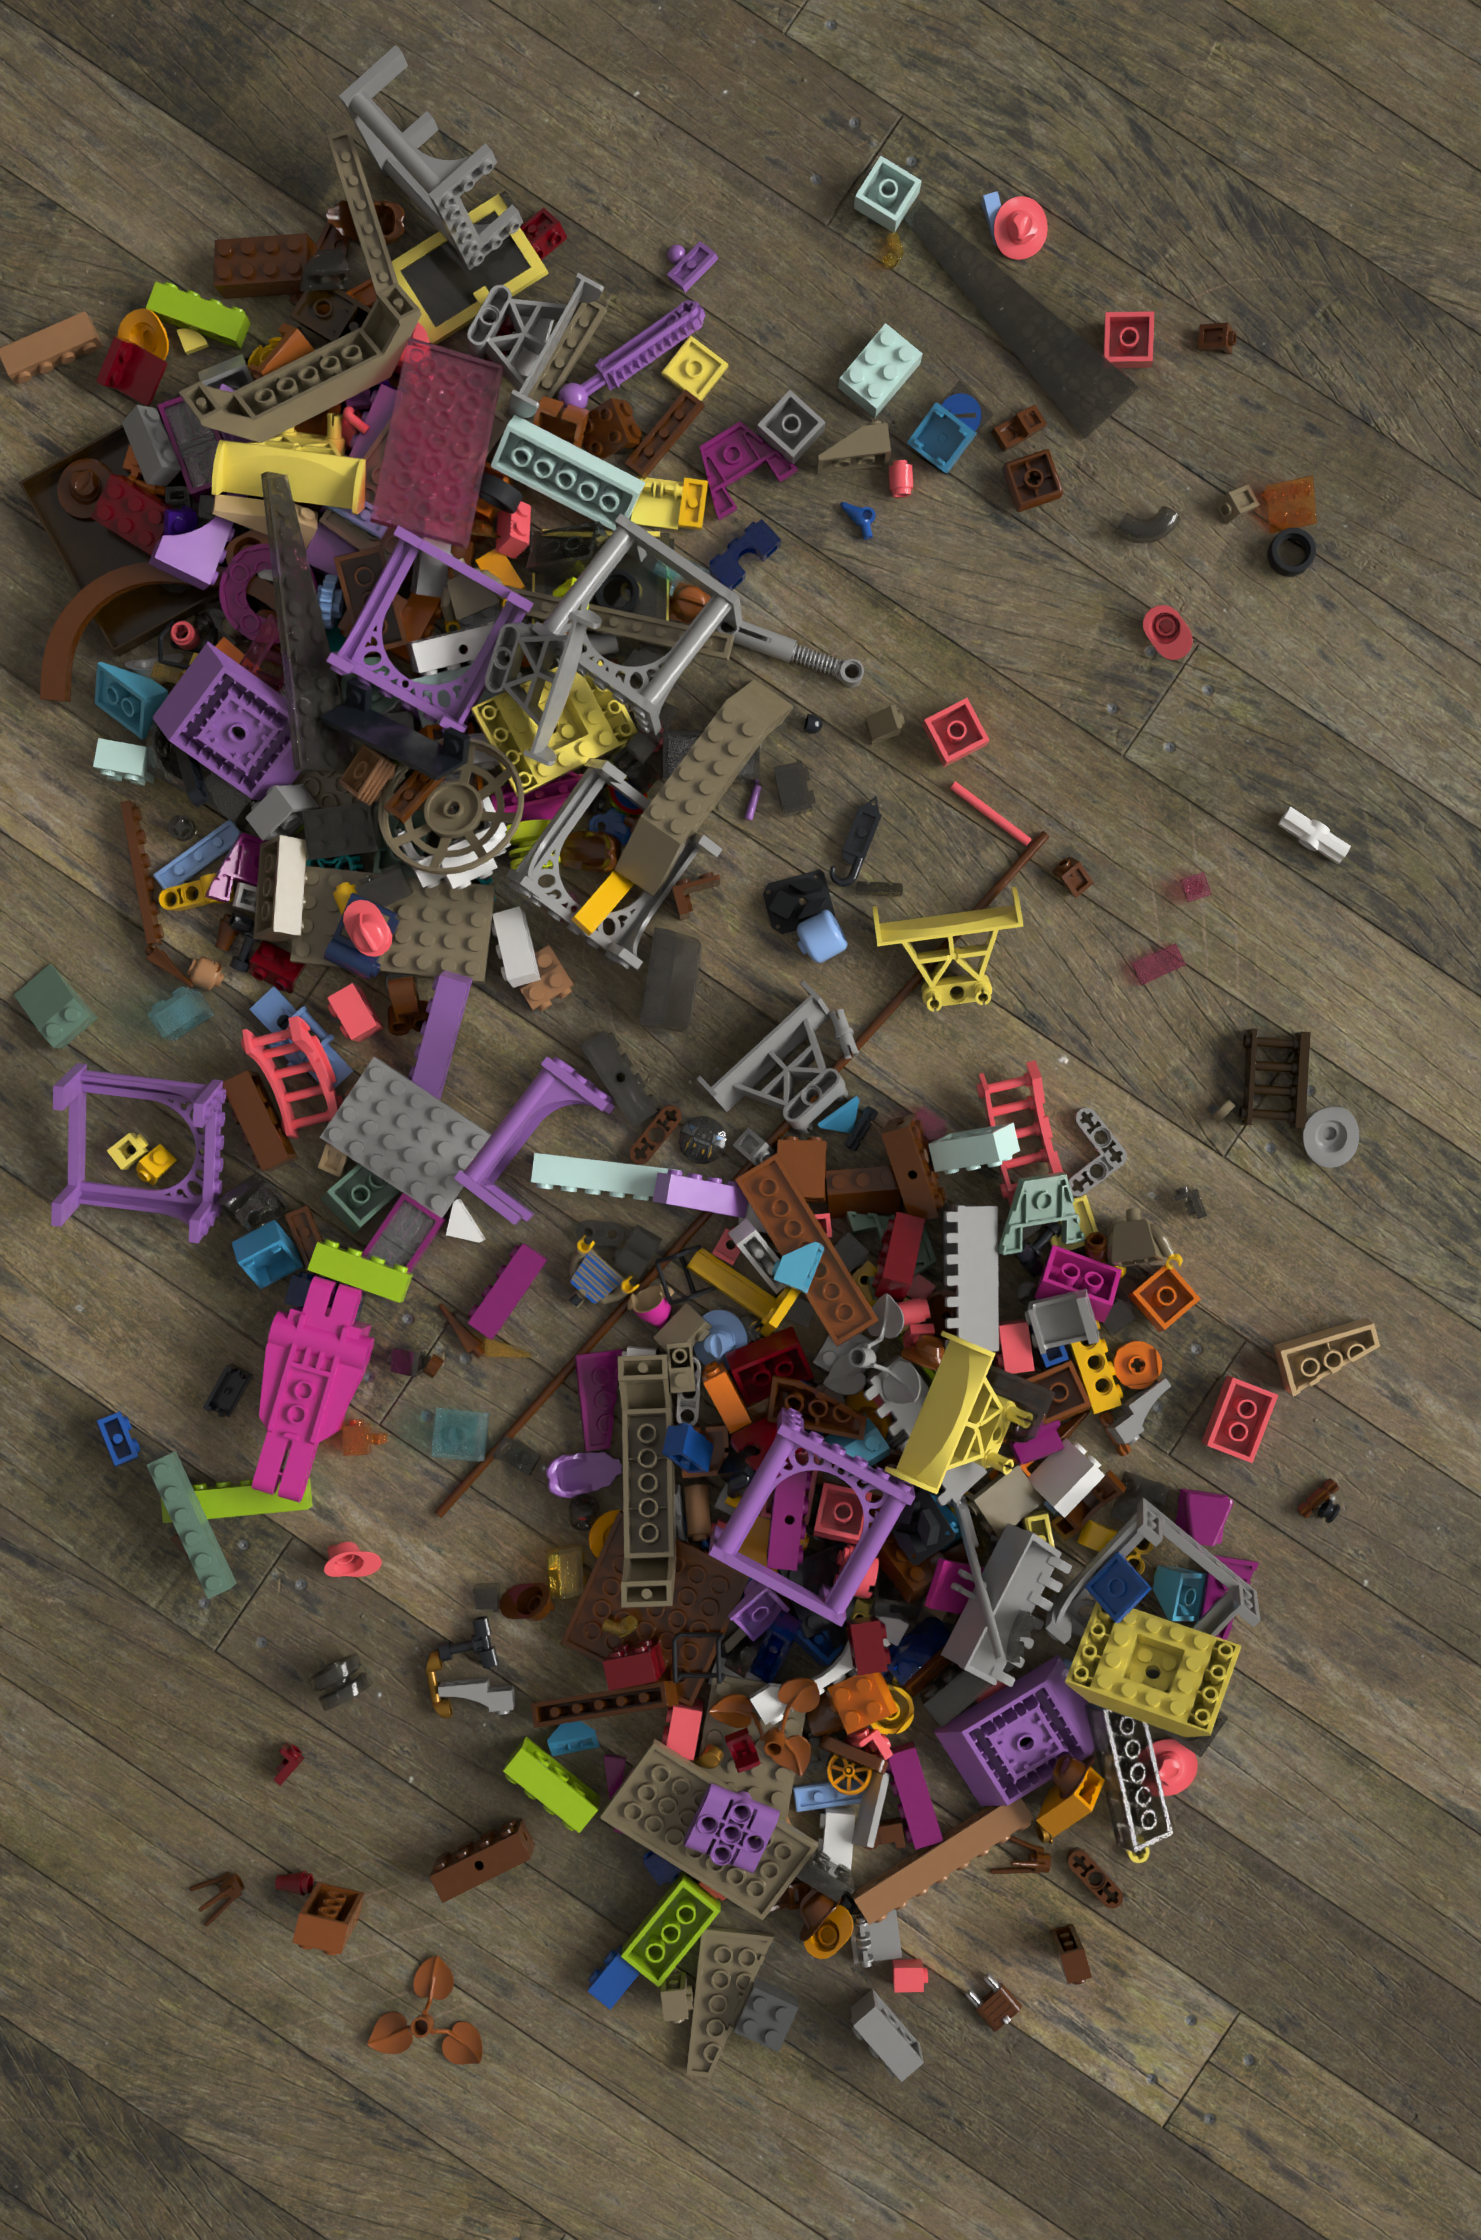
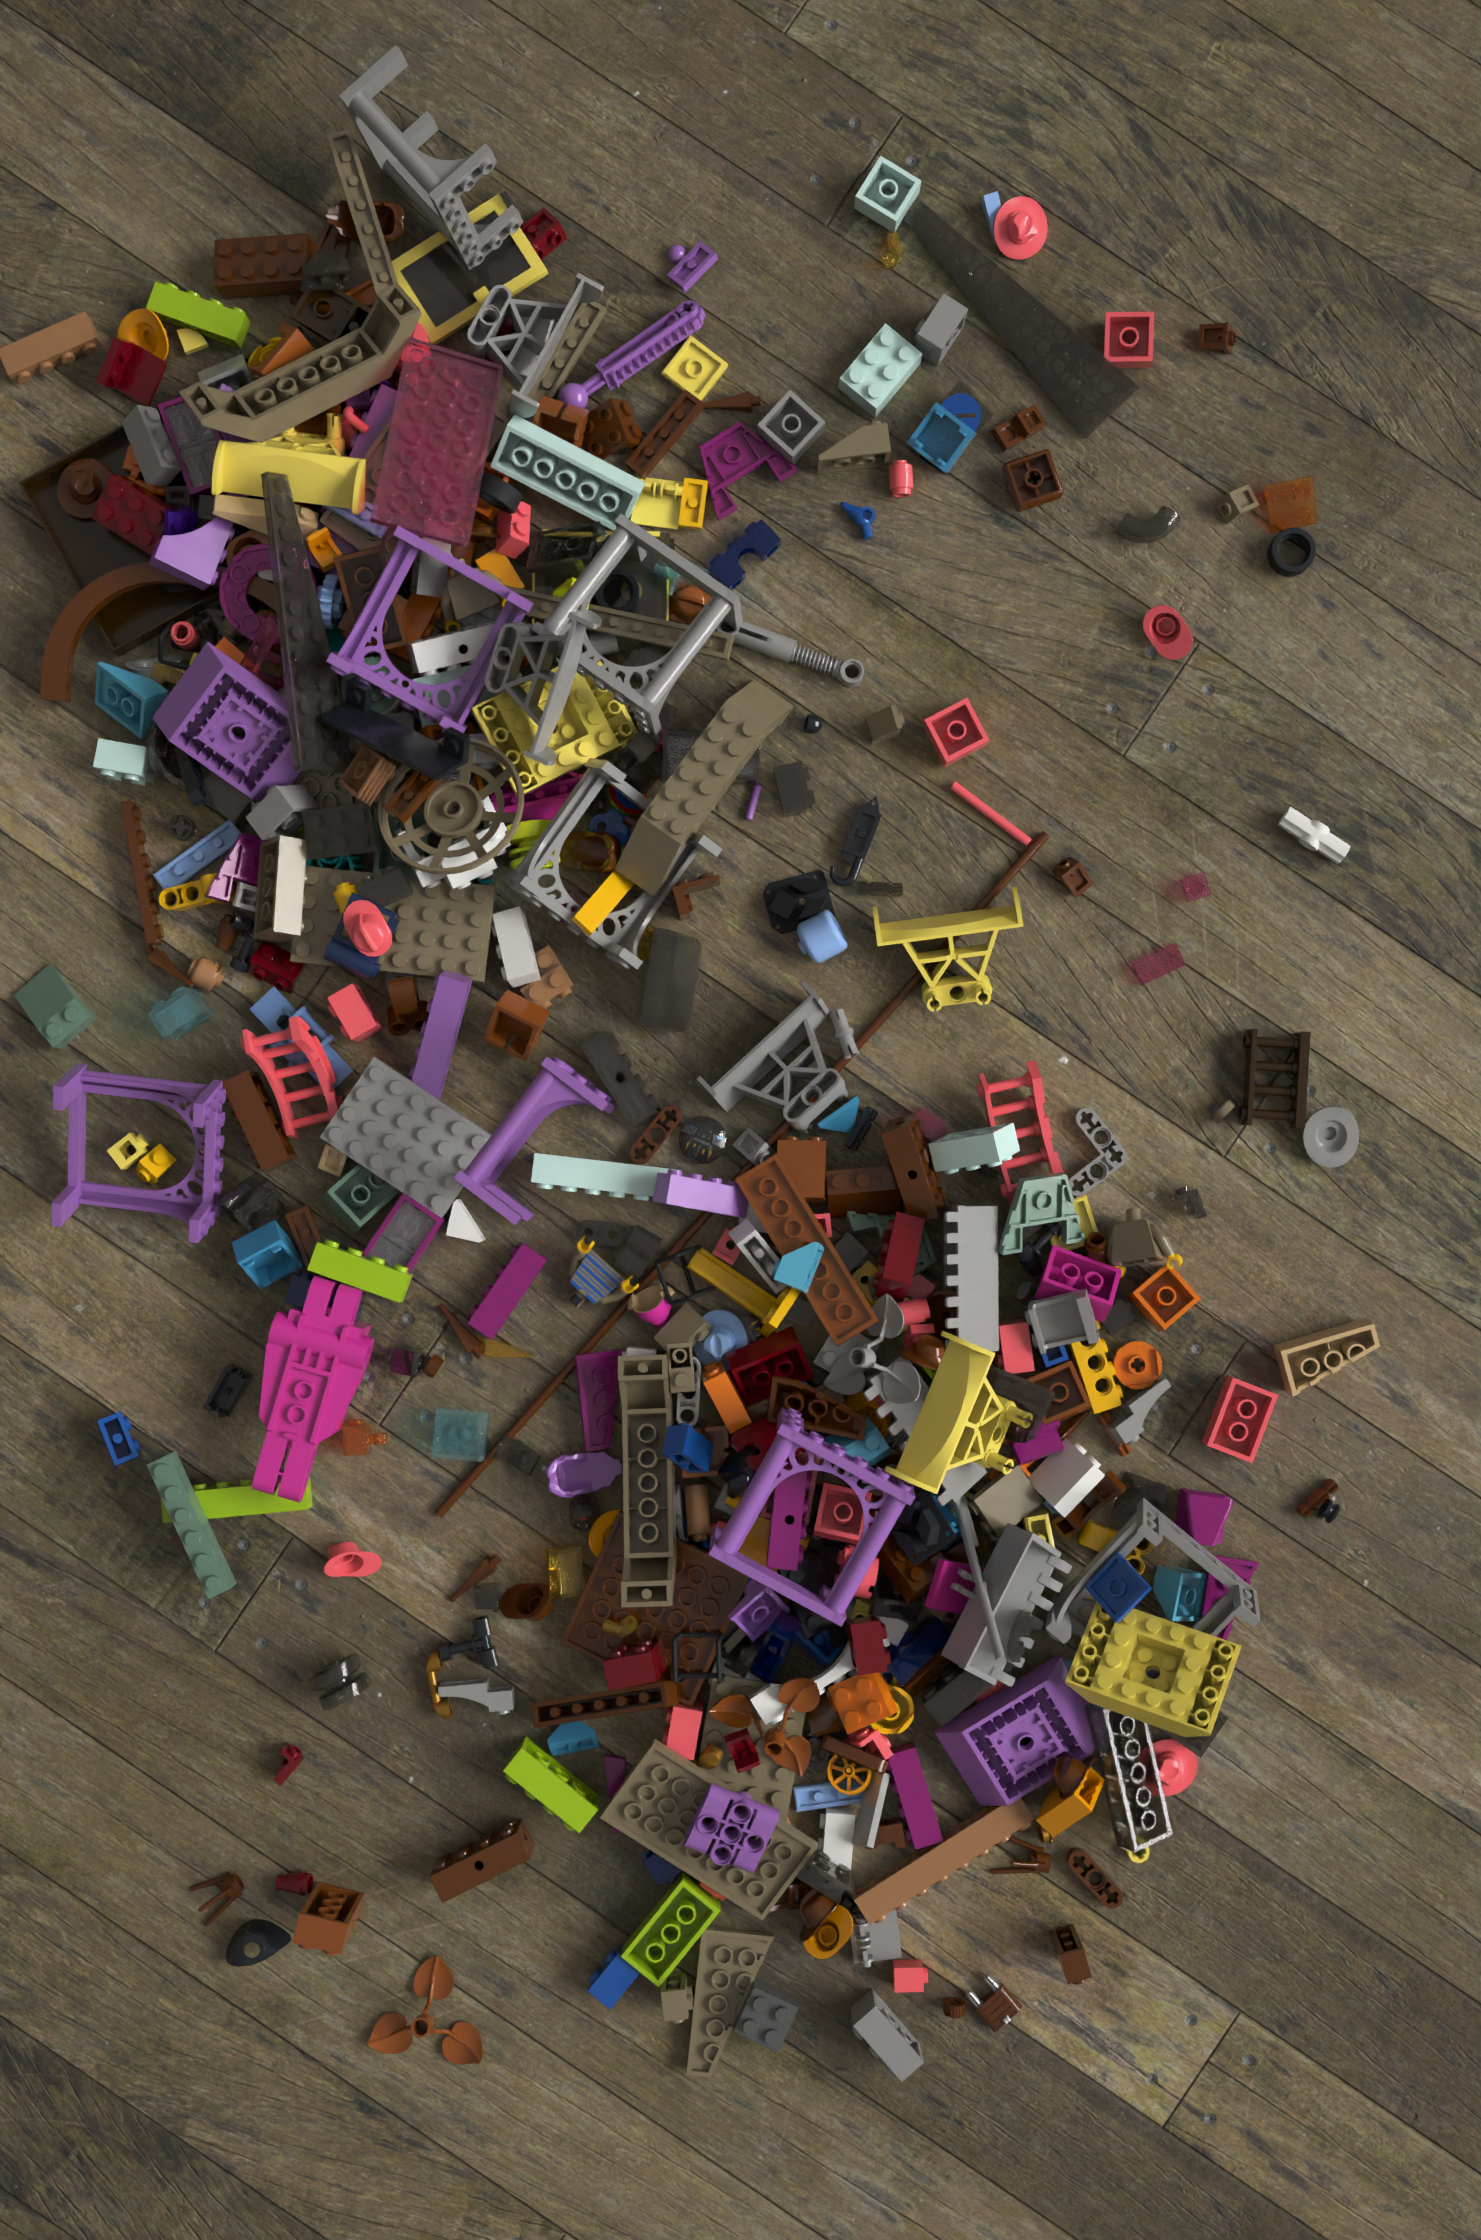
none -> black piece [226,1919,291,1967]
none -> light orange bracket [306,527,342,573]
none -> reddish brown piece [449,1554,502,1602]
none -> dark orange piece [483,990,550,1061]
none -> clear yellow arm [637,924,656,960]
none -> reddish brown piece [704,391,761,412]
none -> light grey brick [913,294,968,366]
none -> reddish brown axle [943,1997,965,2019]

